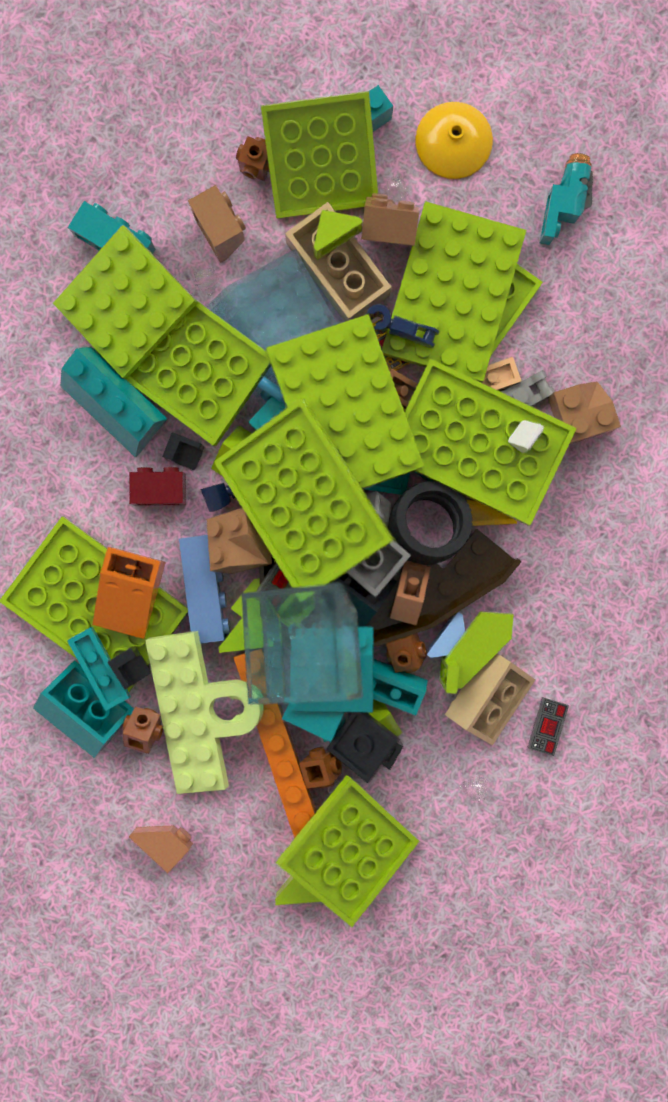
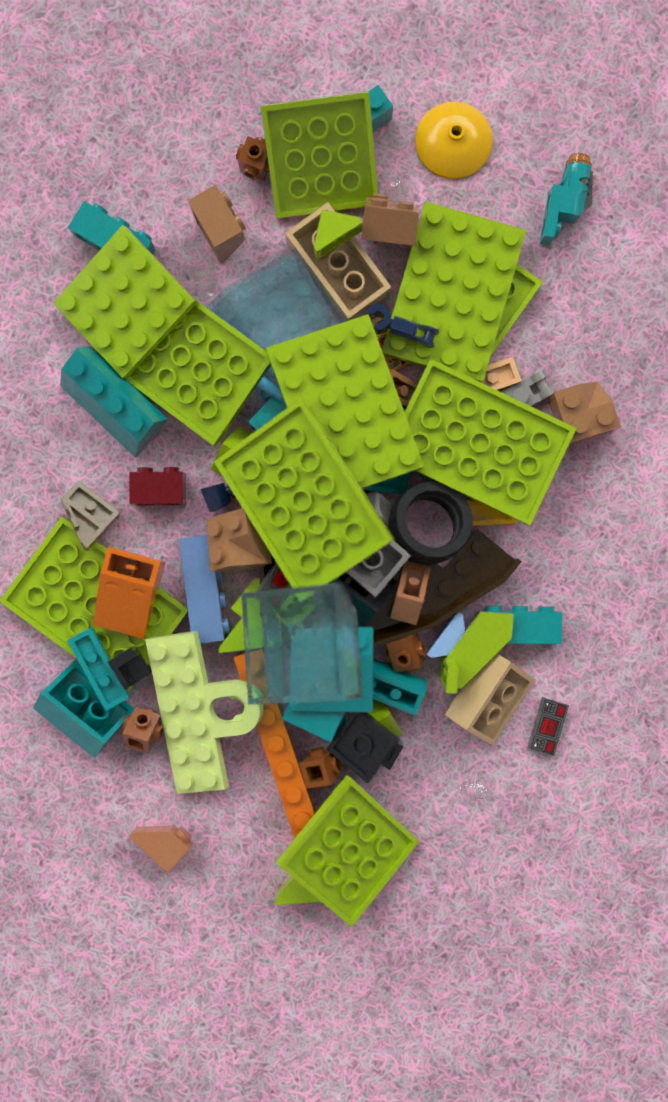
black panel [162,432,204,470] -> none
white slope [508,421,544,453] -> none
none -> dark tan wing [61,480,120,552]
none -> teal brick [479,606,562,644]

